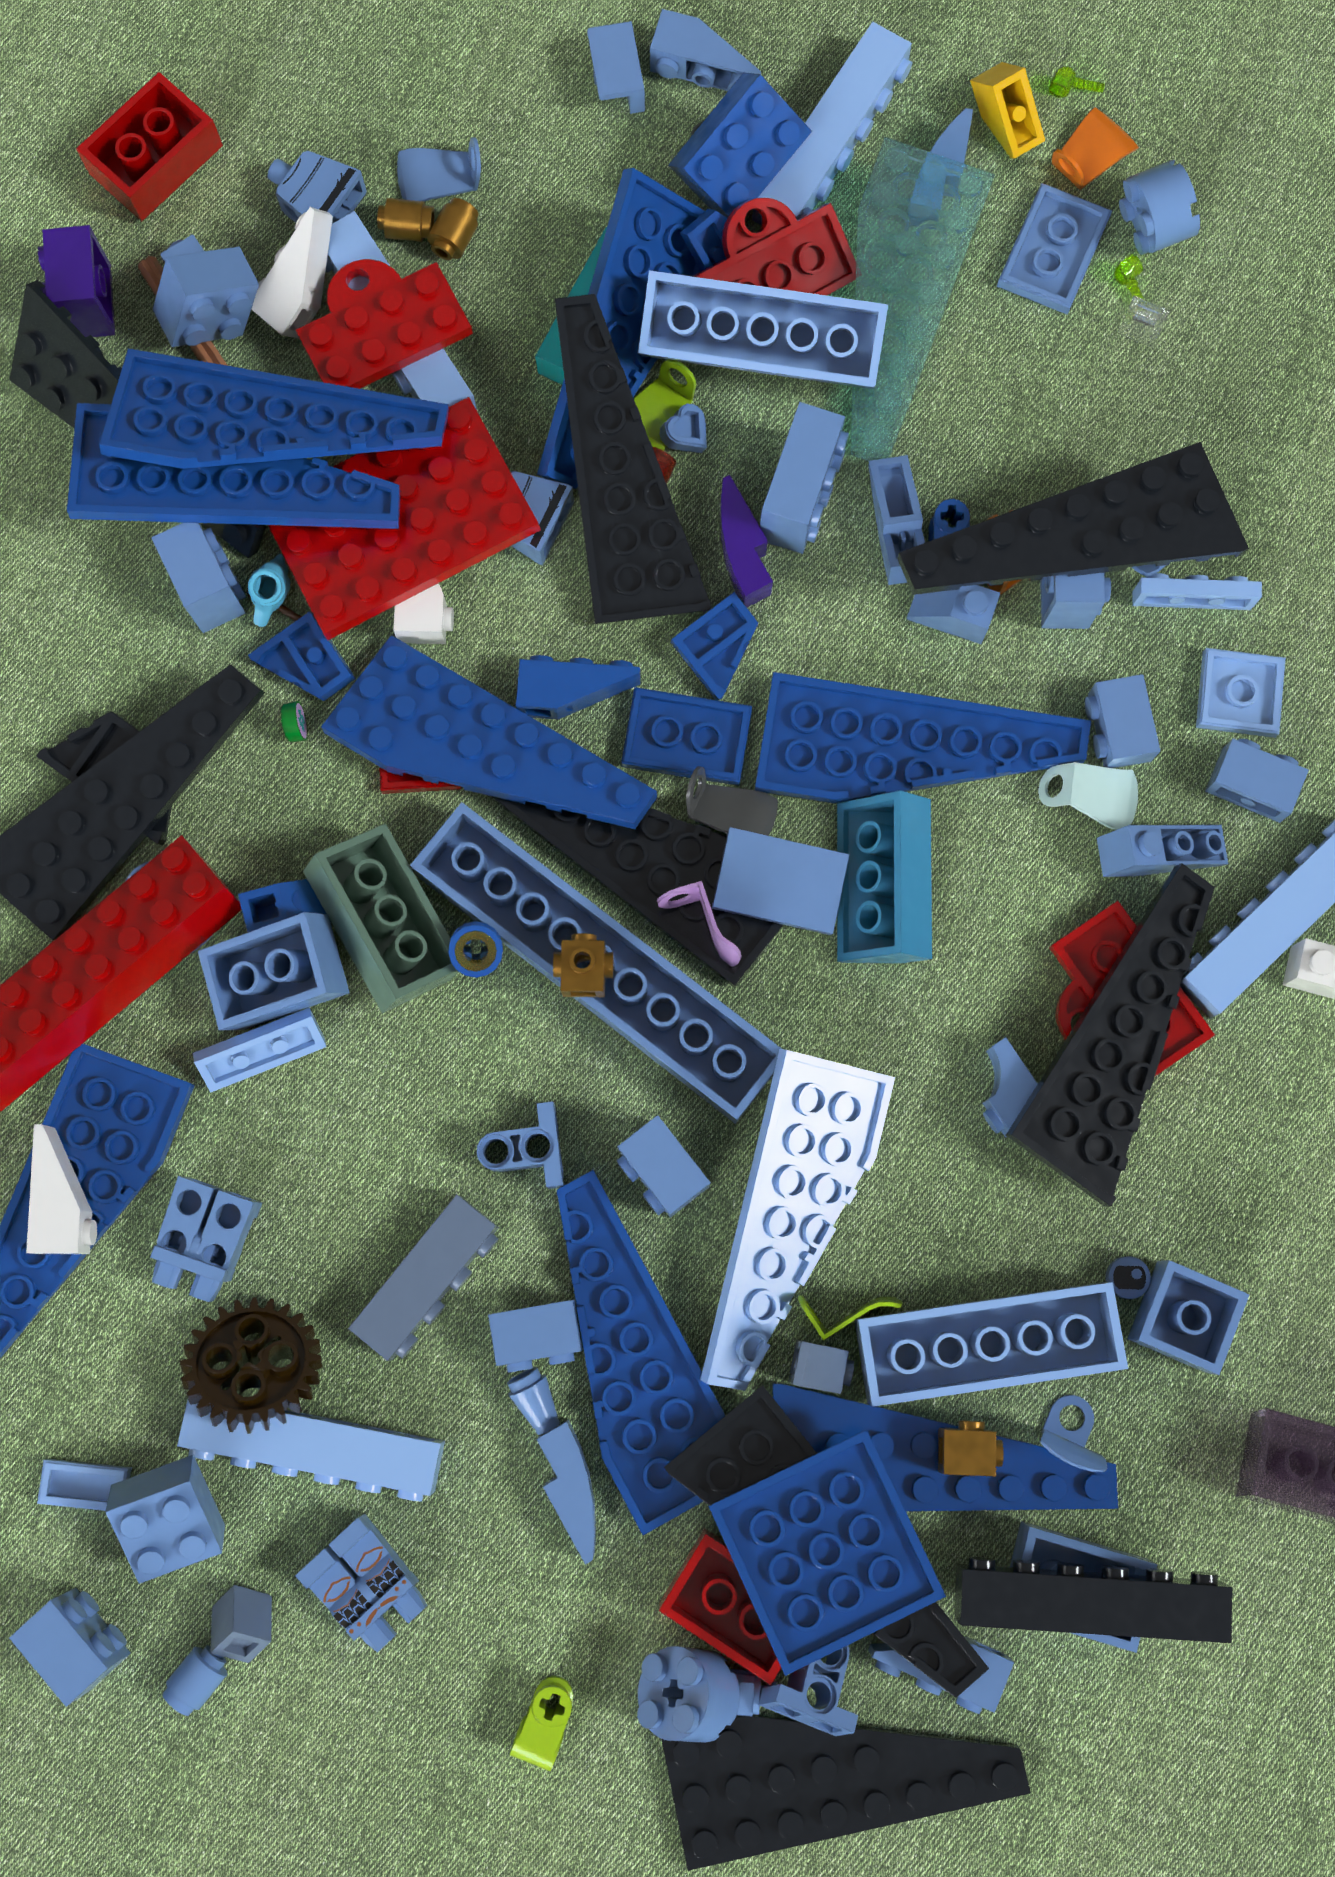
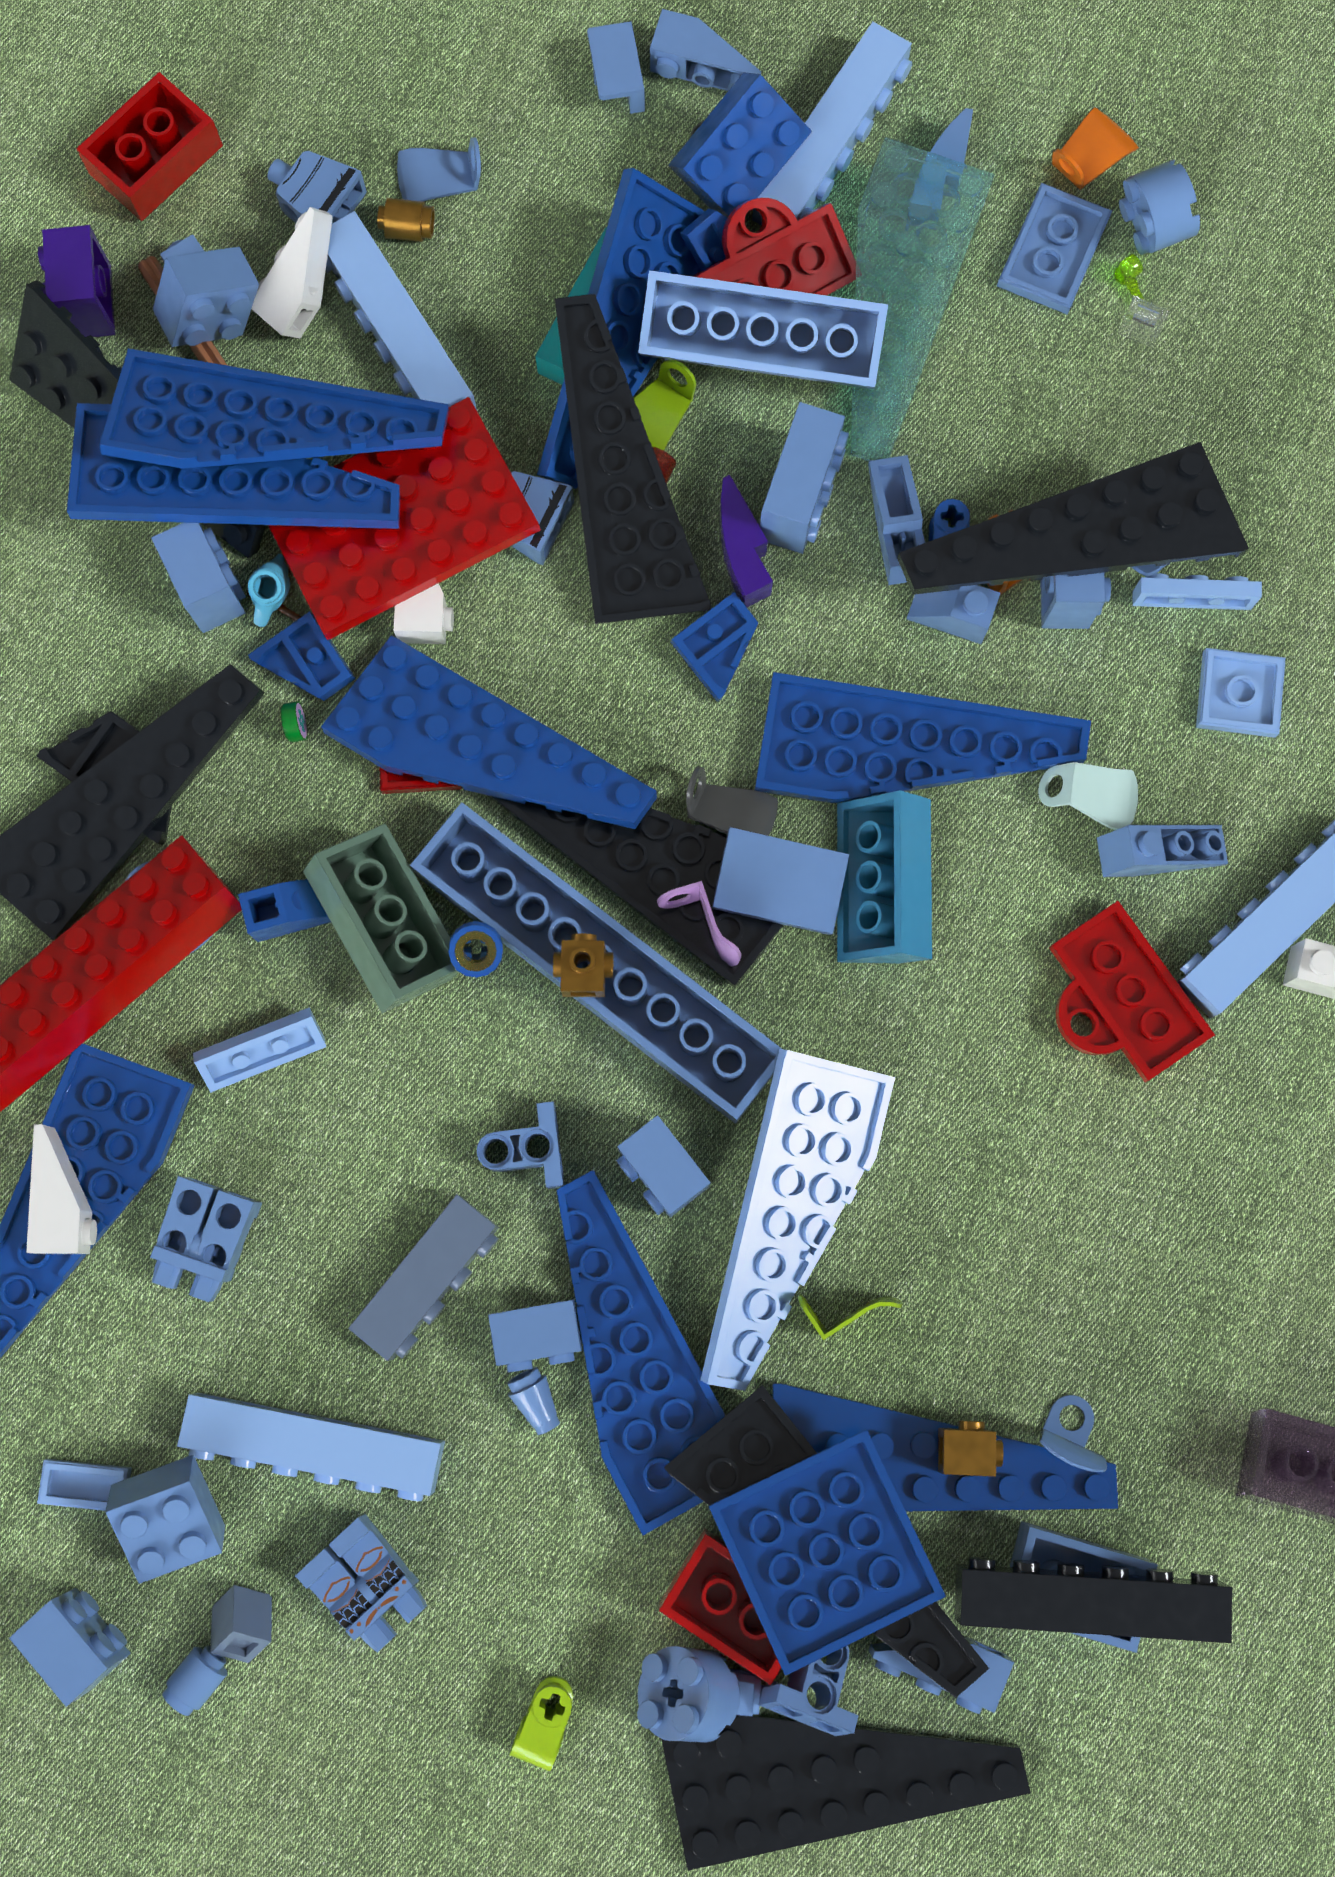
dark brown gear [180,1297,323,1434] -> none
medium blue brick [198,912,350,1030] -> none
red plate [296,259,473,389] -> none
pearl gold brick [427,198,479,260] -> none
blue slope [516,655,641,719] -> none
medium blue slope [536,1419,596,1565] -> none
blue tile [621,687,752,786] -> none
medium blue tile [660,404,707,453] -> none
sand blue slope [788,1339,854,1394] -> none
light blue brick [854,1282,1128,1407] -> none
yellow slope [970,62,1045,159] -> none
medium blue arch [982,1037,1038,1138] -> none
black wing [1006,863,1215,1207] -> none
clear neon green hand [1049,66,1105,98] -> none
medium blue brick [1085,674,1160,768] -> none
tile [1106,1256,1151,1299] -> none
medium blue brick [1127,1260,1250,1375] -> none
medium blue brick [1205,738,1309,823] -> none

